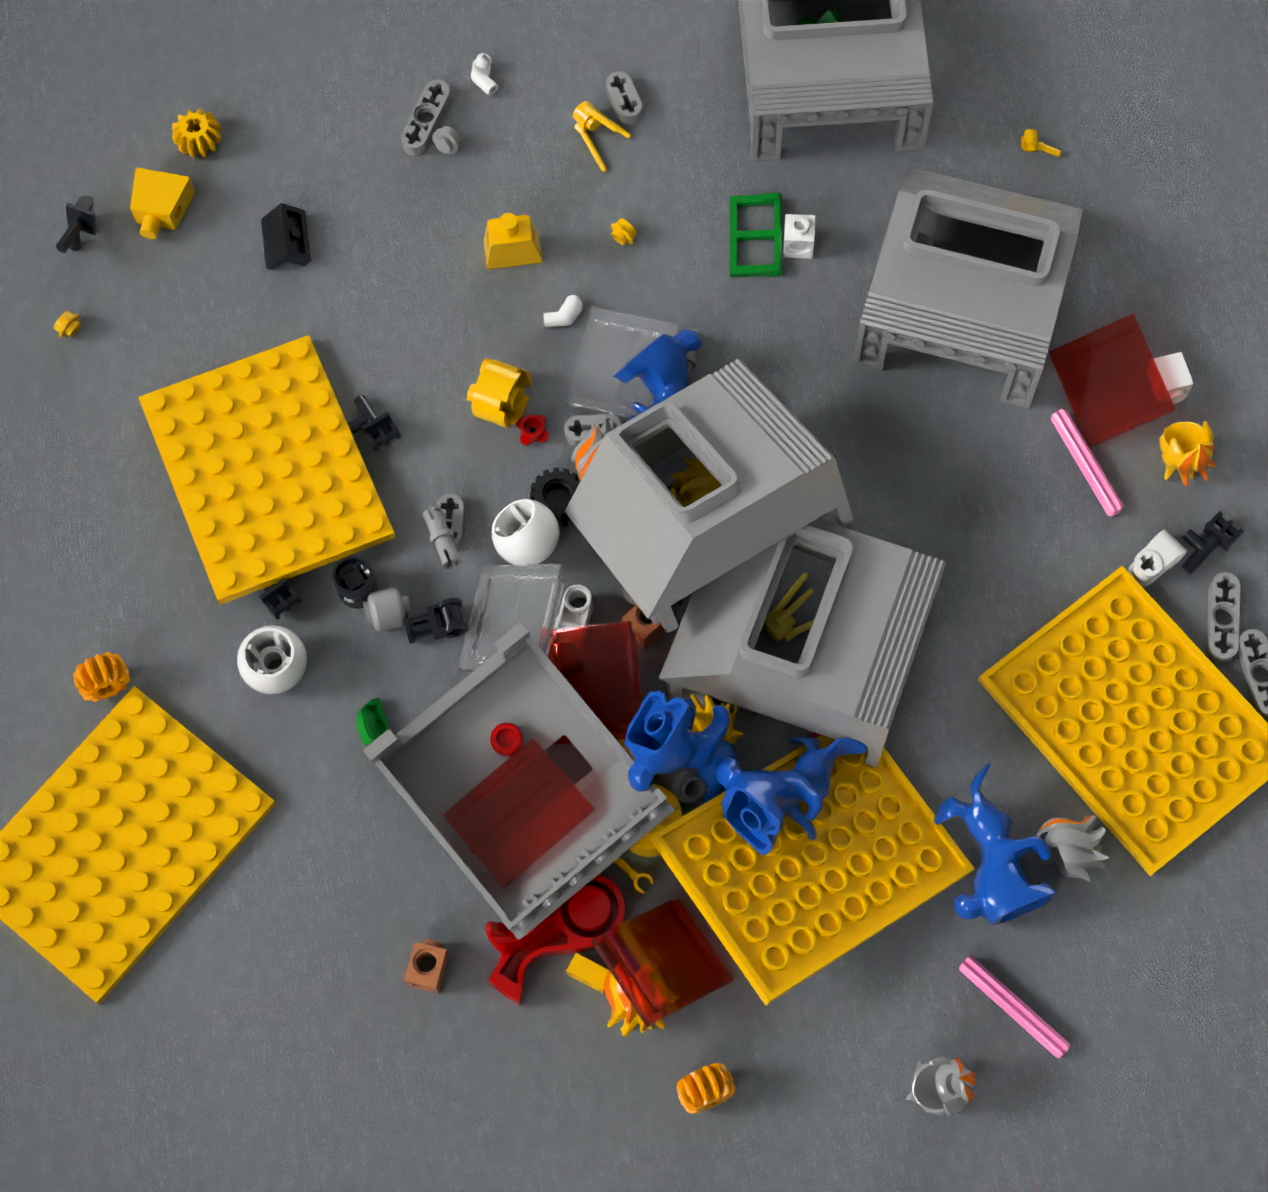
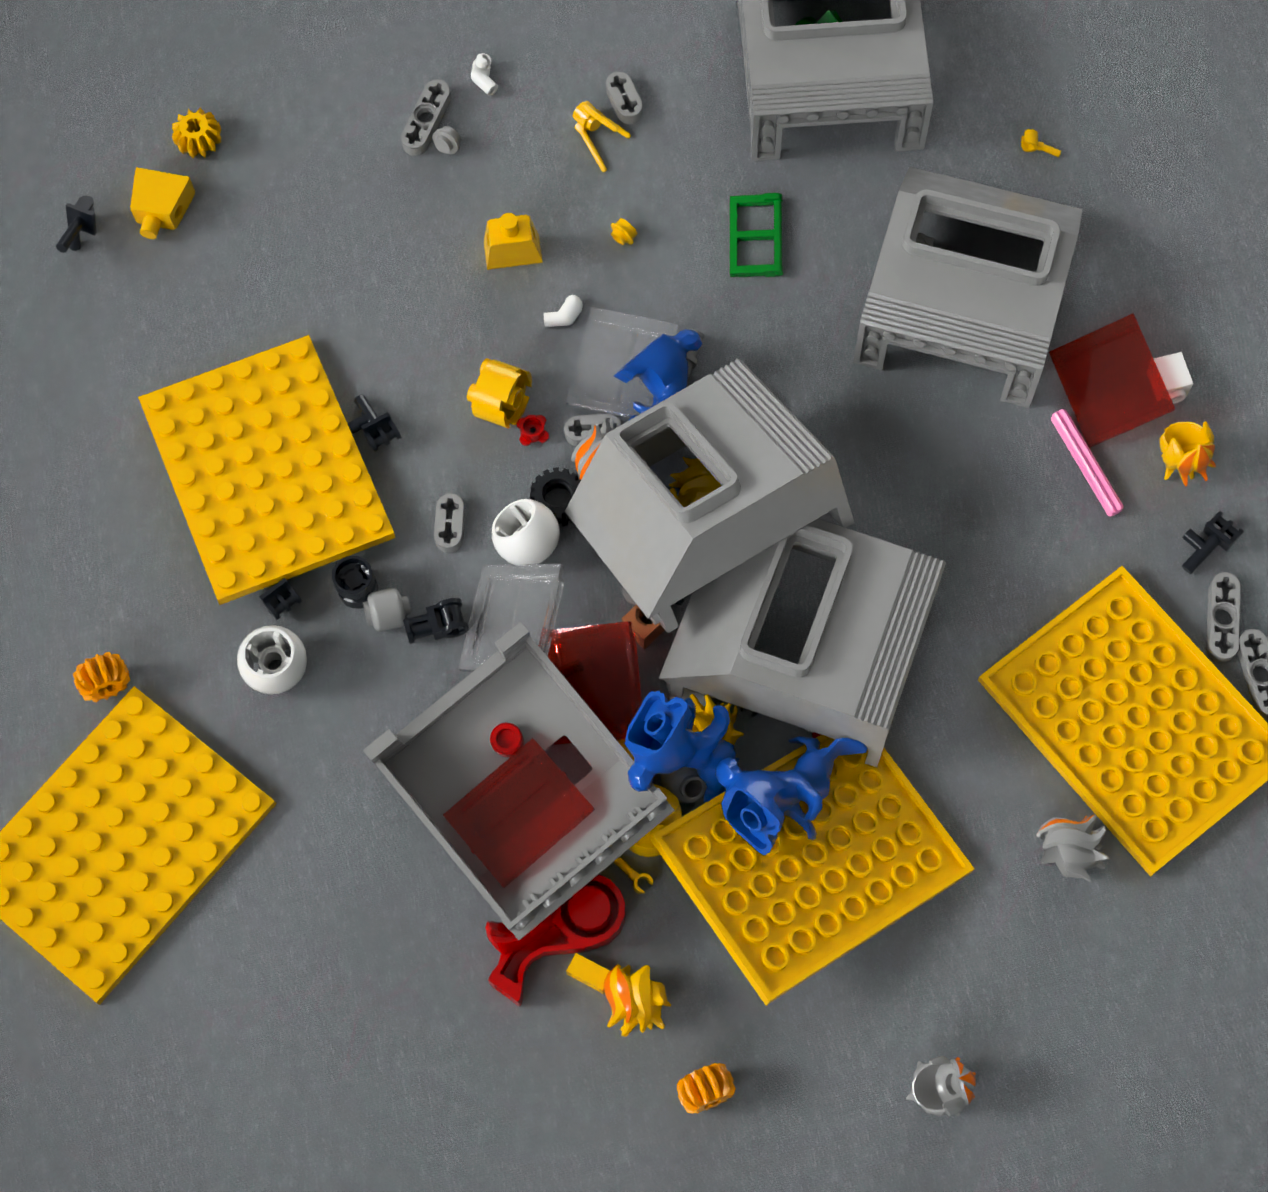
yellow plate [54,310,81,338] -> none
black panel [261,203,311,270] -> none
green plate [356,697,390,746] -> none
nougat brick [404,939,450,994] -> none
light grey pin [422,506,462,569] -> none
white piece [551,585,593,649] -> none
clear red piece [591,898,733,1027] -> none
light yellow plant [763,572,814,642] -> none
white brick [783,214,815,259] -> none
blue animal [934,763,1057,925] -> none
bright pink axle [959,956,1070,1058] -> none
white piece [1128,529,1188,588] -> none

